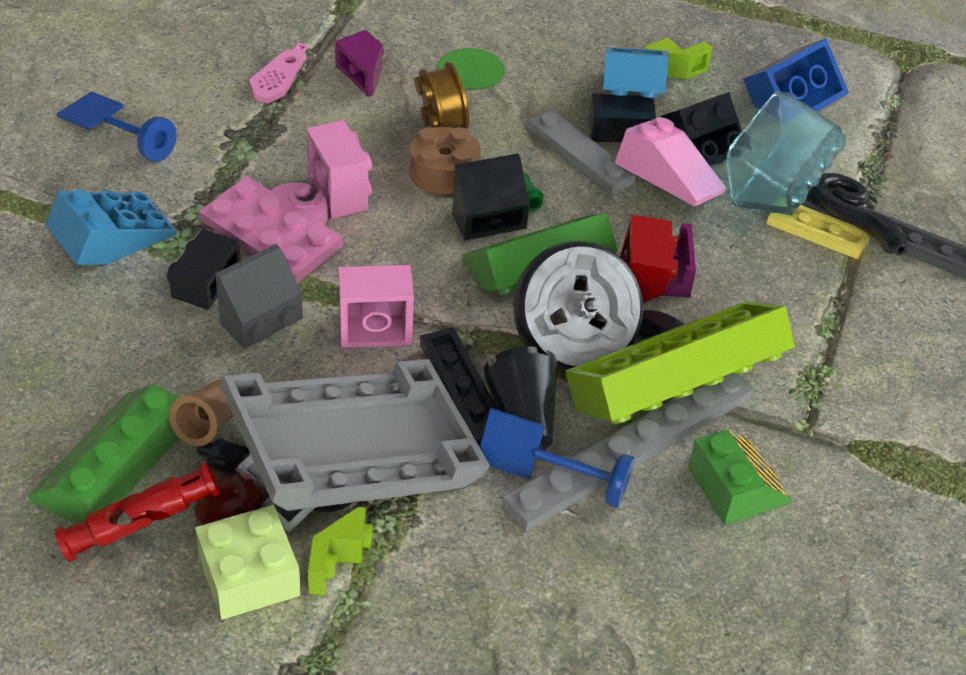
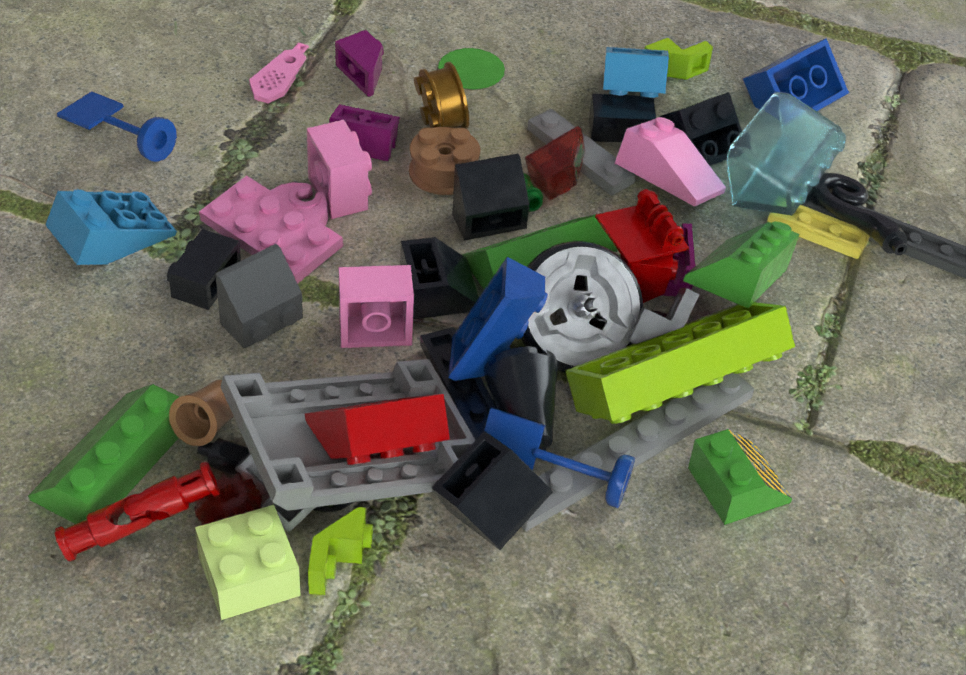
none -> red slope [305,394,450,465]
none -> magenta hinge [329,104,400,161]
none -> black slope [400,237,479,319]
none -> black slope [432,431,553,550]
none -> blue slope [448,257,548,381]
none -> clear red slope [525,126,585,201]
none -> red hinge [595,189,689,265]
none -> flat silver slope [627,288,700,344]
none -> bright green slope [683,221,800,308]

